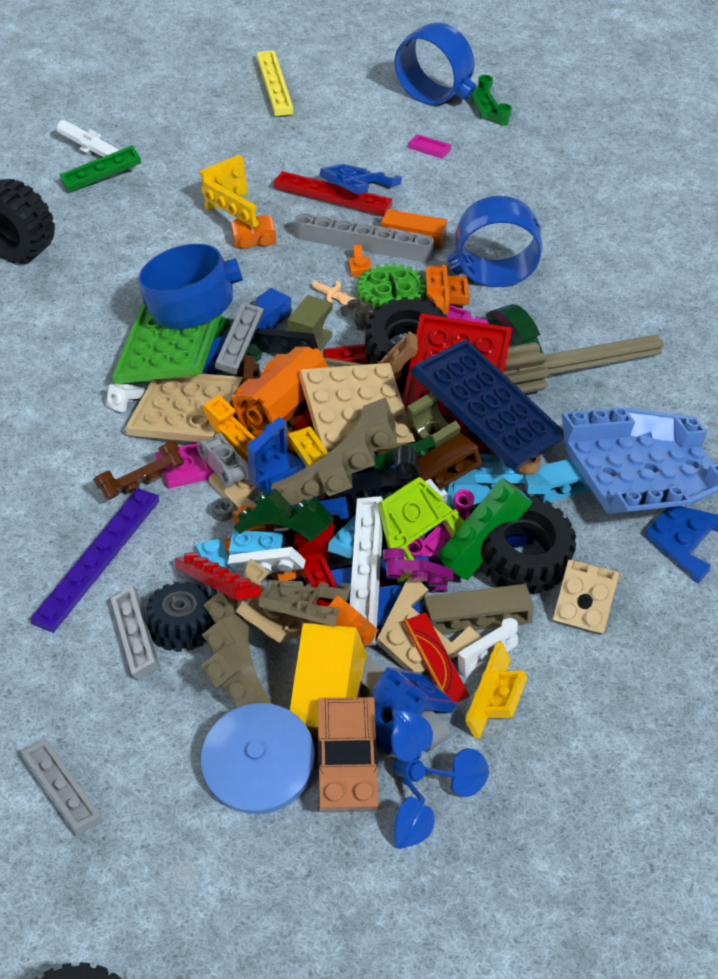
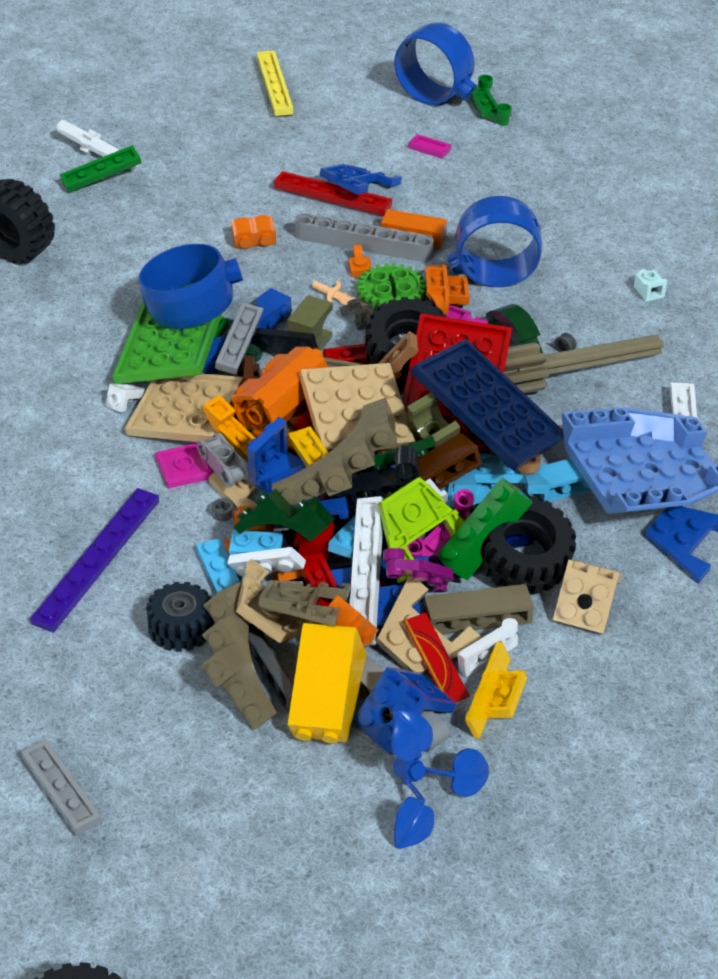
reddish brown plate [93,440,185,500] -> none
light grey plate [111,585,160,680] -> none
red plate [175,552,261,600] -> none
yellow bracket [199,155,259,228] -> none
medium blue dish [201,703,316,814] -> none
nougat slope [318,697,378,813] -> none
none -> dark grey plate [248,623,293,715]
none -> dark grey bush [554,332,577,352]
none -> light aqua brick [634,269,667,301]
none -> white plate [670,382,697,418]

